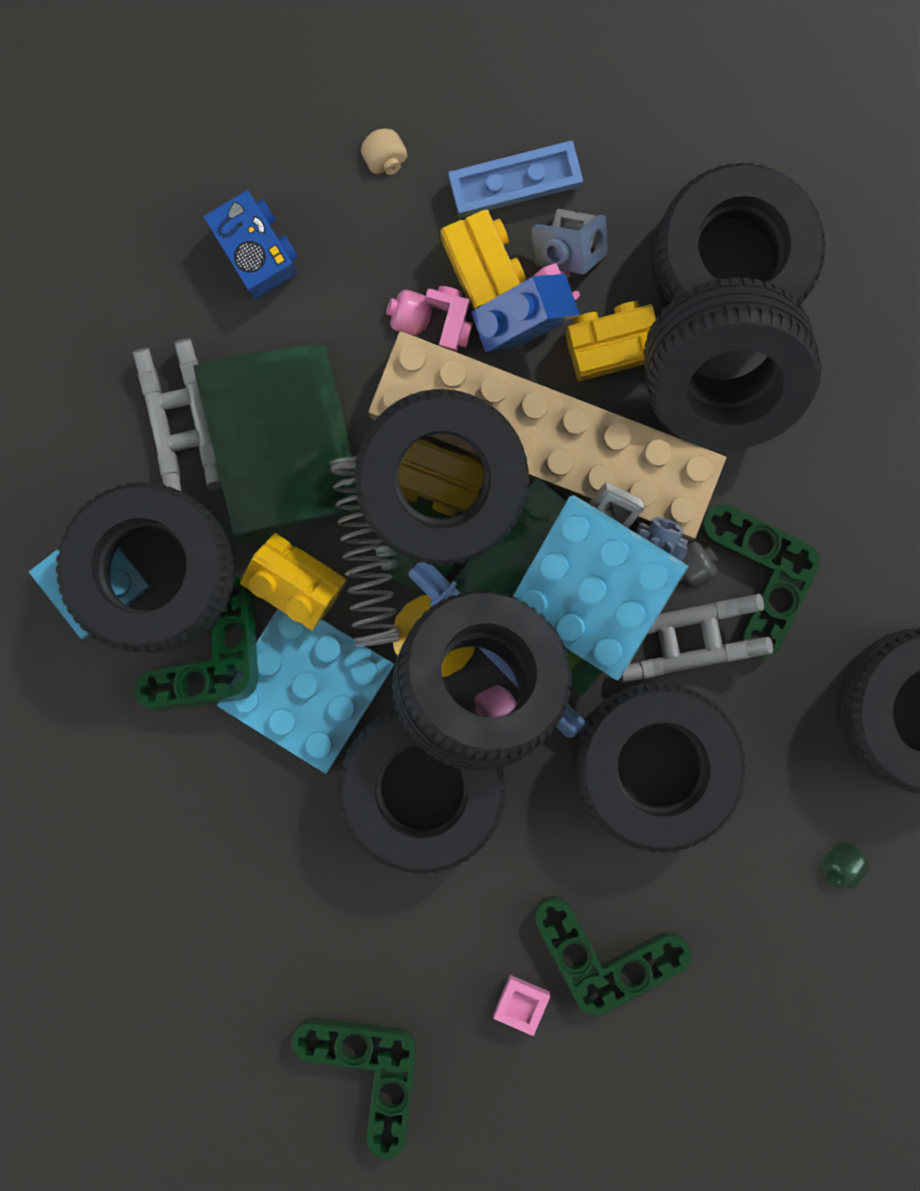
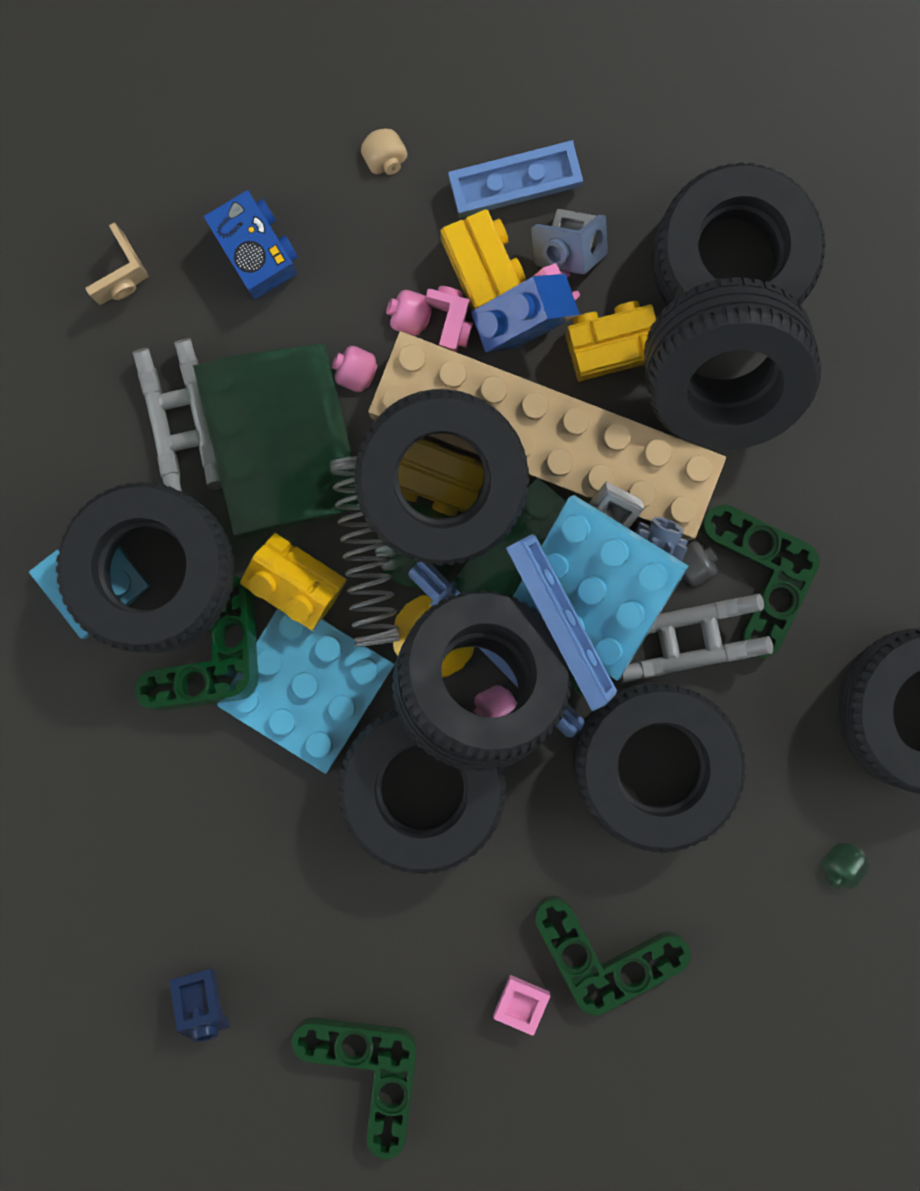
none -> tan bracket [85,222,149,305]
none -> dark blue bracket [169,968,230,1042]
none -> bright pink piece [331,346,377,392]
none -> medium blue tile [506,534,617,711]

